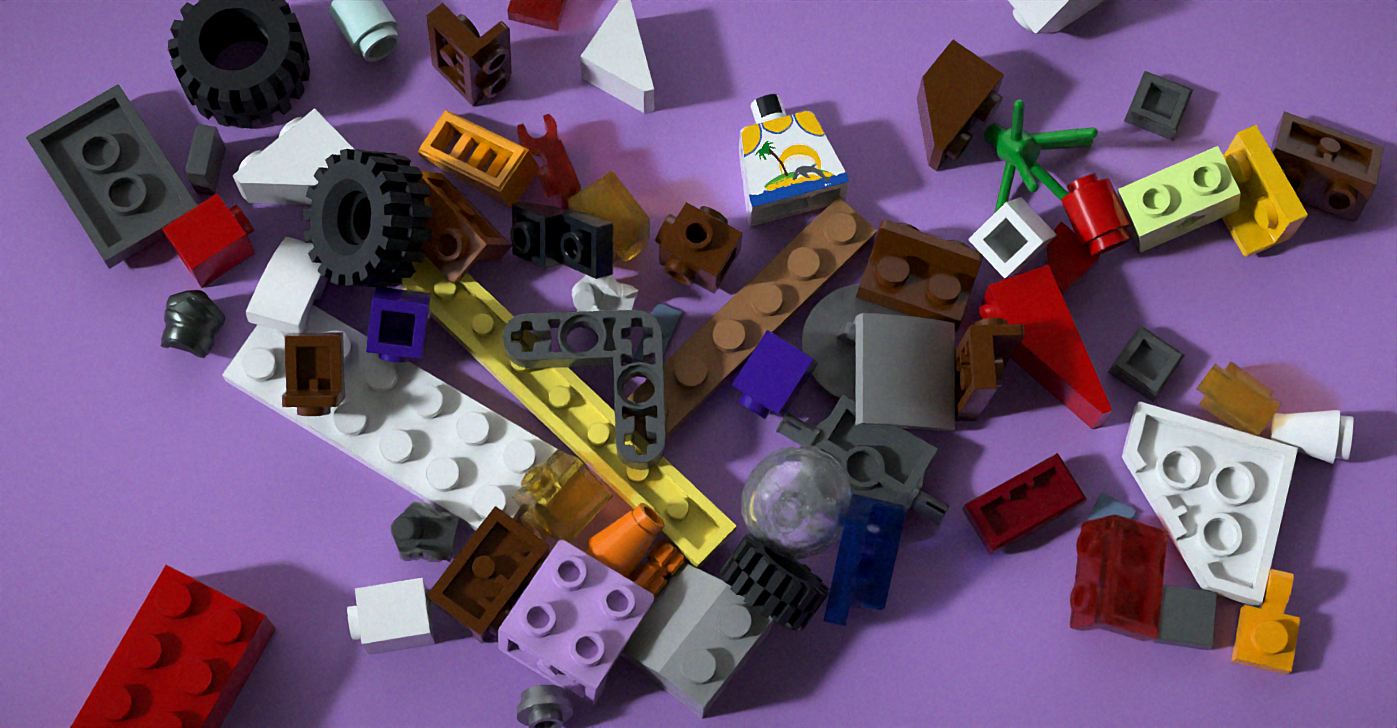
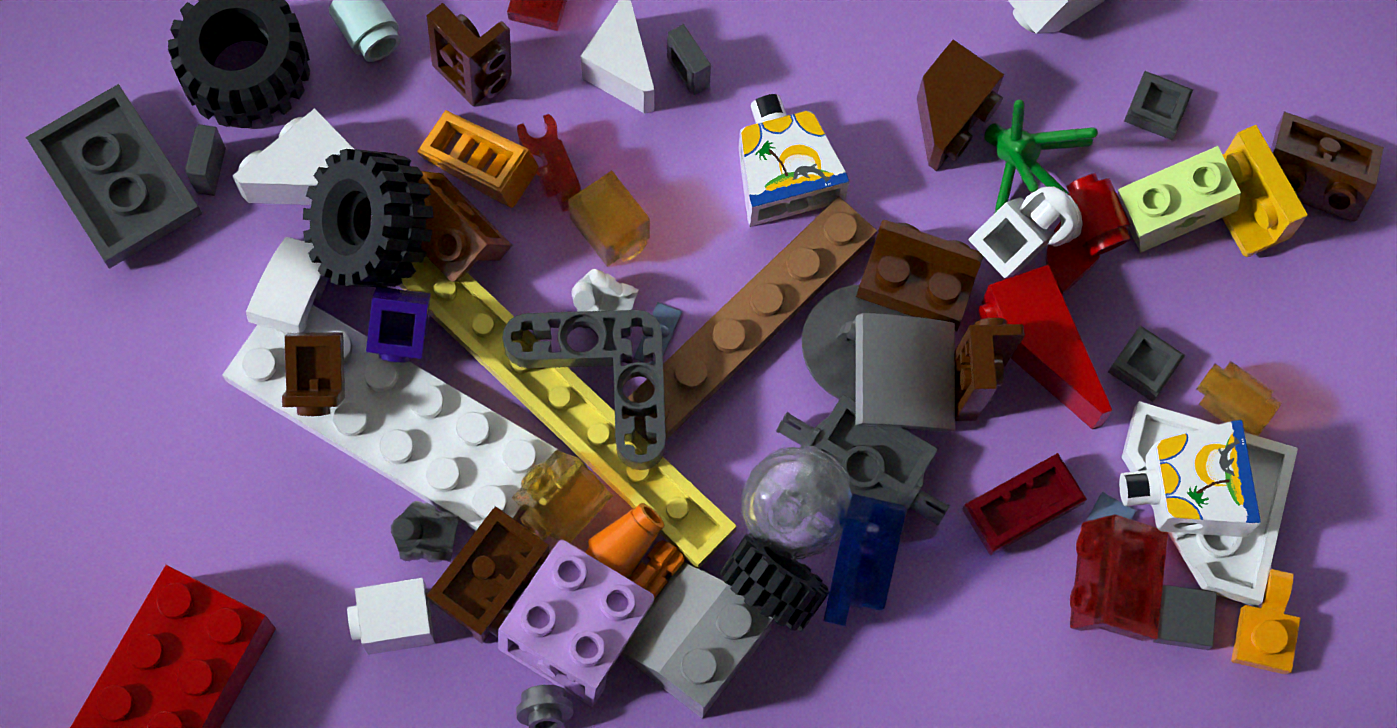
pearl dark grey arm [160,290,225,358] -> none
red brick [162,193,255,288] -> none
black slope [510,202,613,279] -> none
reddish brown brick [655,202,743,294] -> none
dark purple brick [732,330,818,419] -> none
white cone [1270,410,1354,464] -> none
none -> dark grey tile [667,24,711,95]
none -> white arm [1020,186,1083,247]
none -> torso [1119,420,1261,537]

